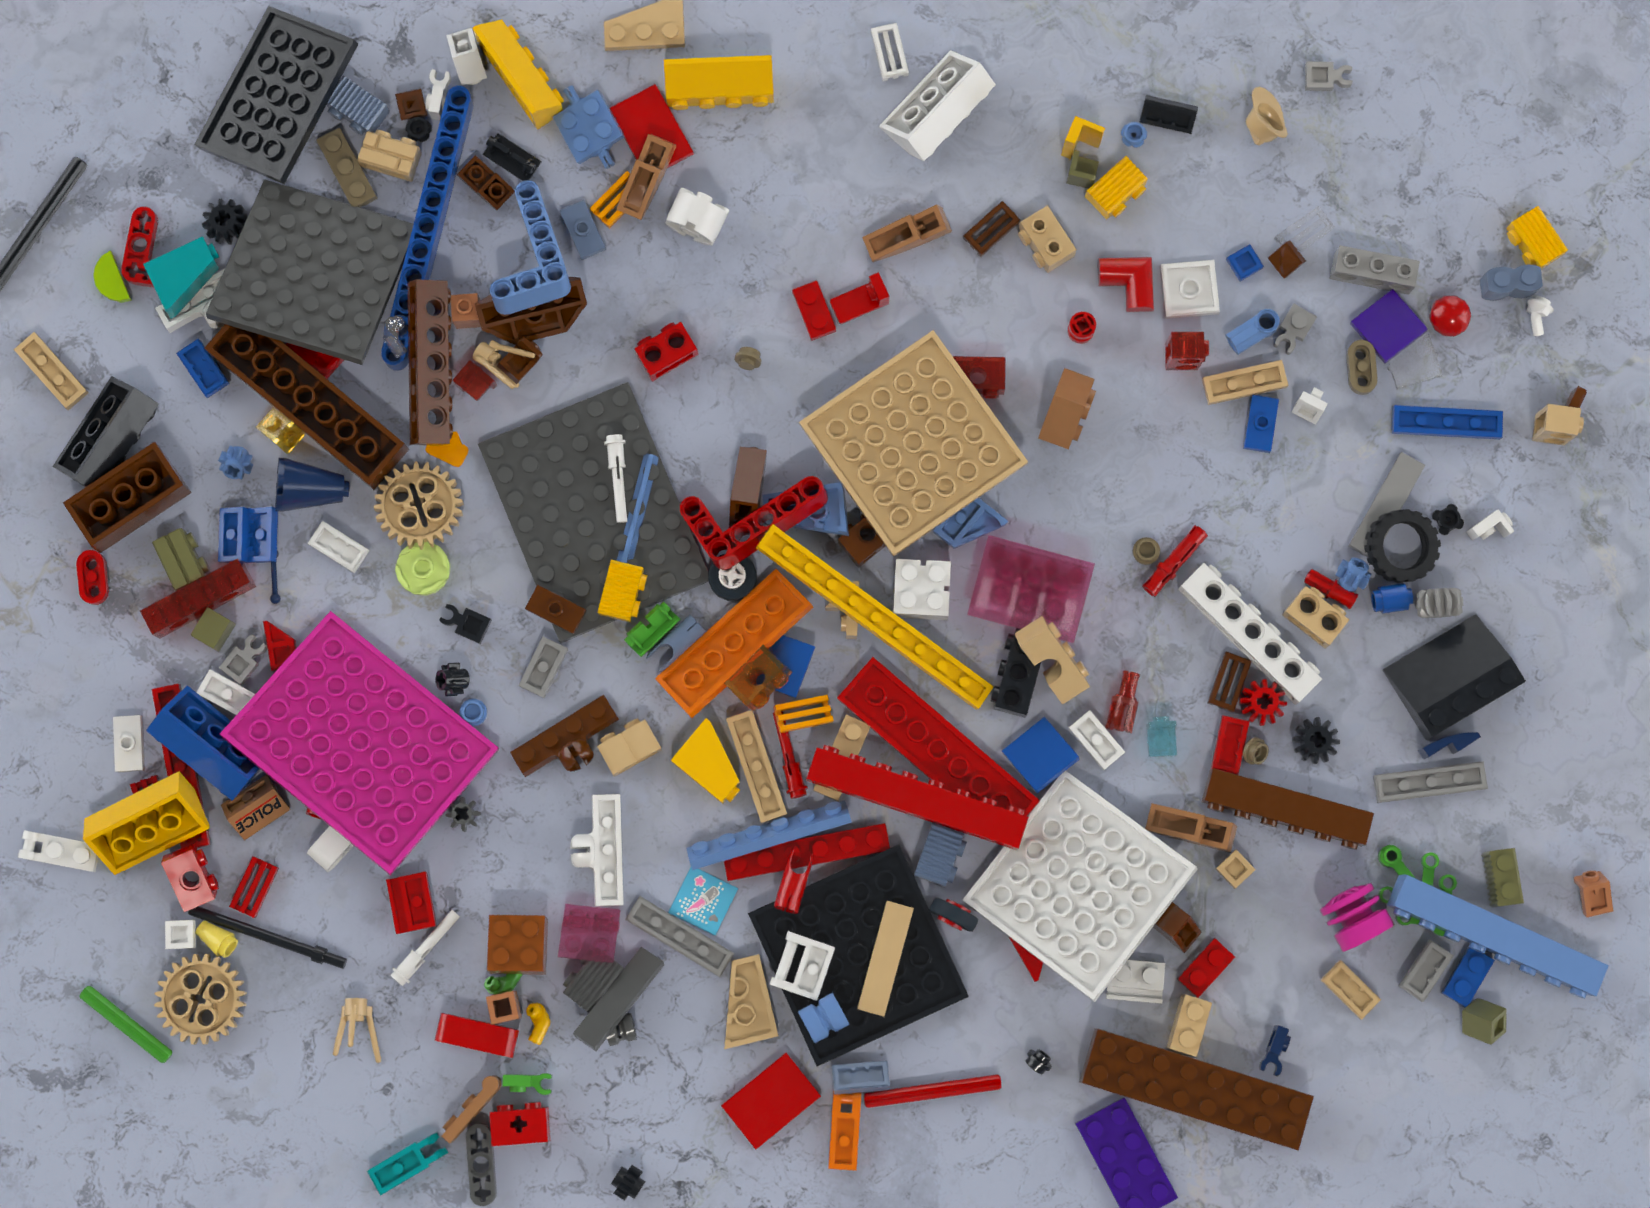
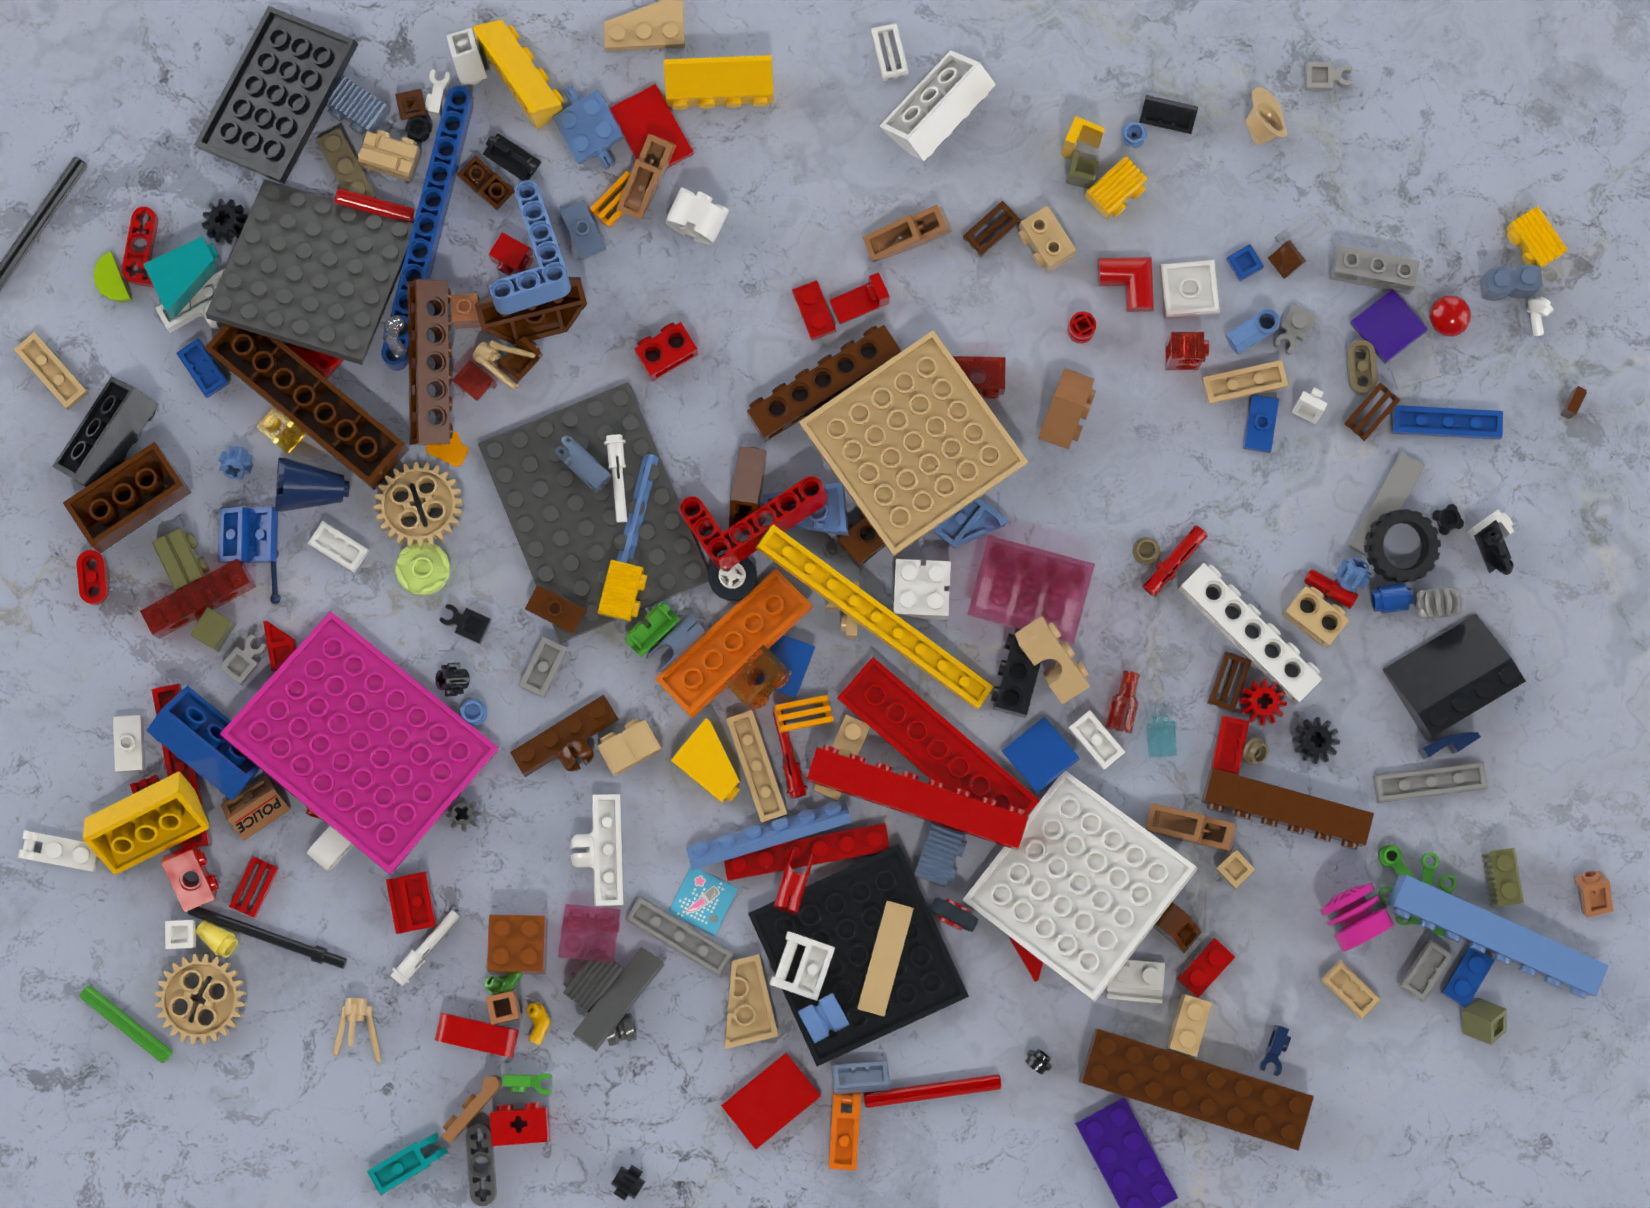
white plate [196,670,255,715] -> none
dark tan plate [734,347,762,370] -> none
tan brick [1532,404,1584,445] -> none
none -> red axle [334,188,414,223]
none -> red brick [488,232,533,276]
none -> sand blue piece [555,436,612,493]
none -> reddish brown brick [747,325,902,442]
none -> reddish brown tile [1344,382,1401,441]
none -> black hinge [1474,520,1514,575]

